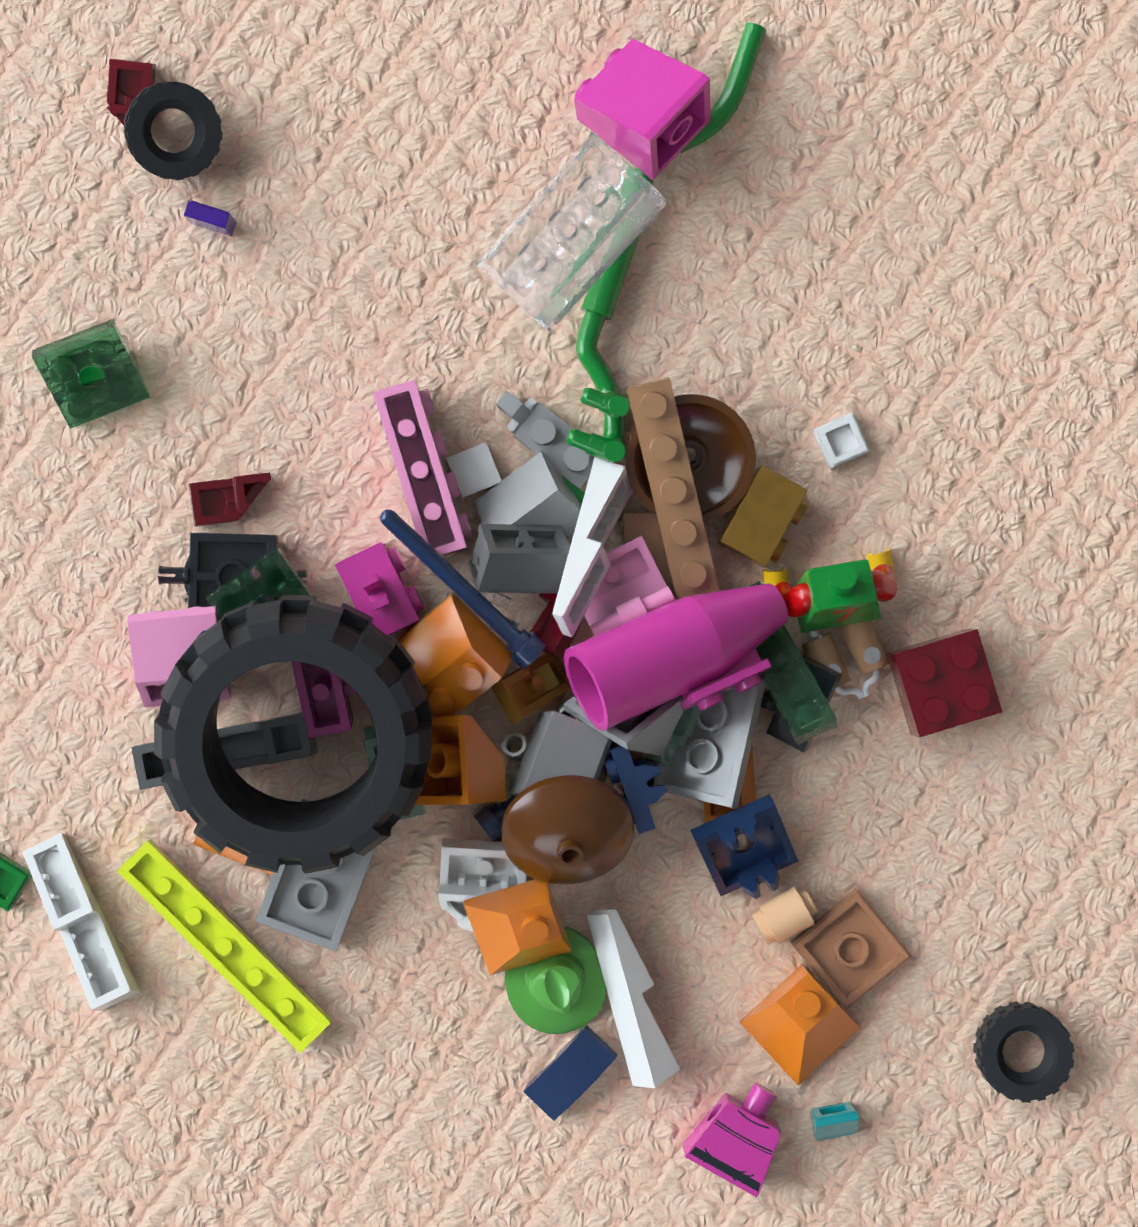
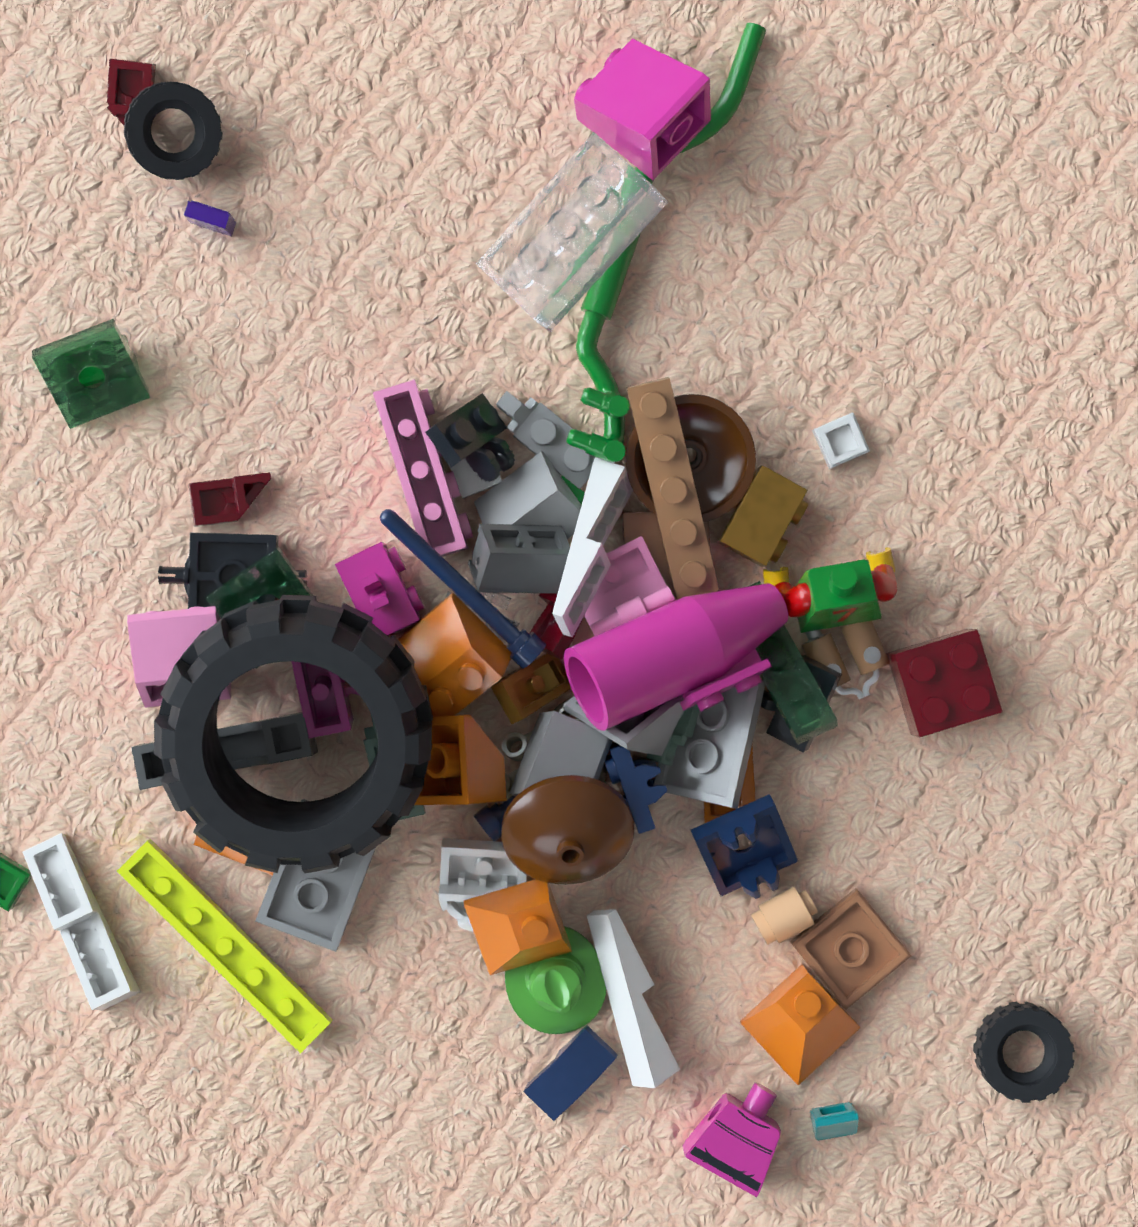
none -> black hinge [425,393,516,482]

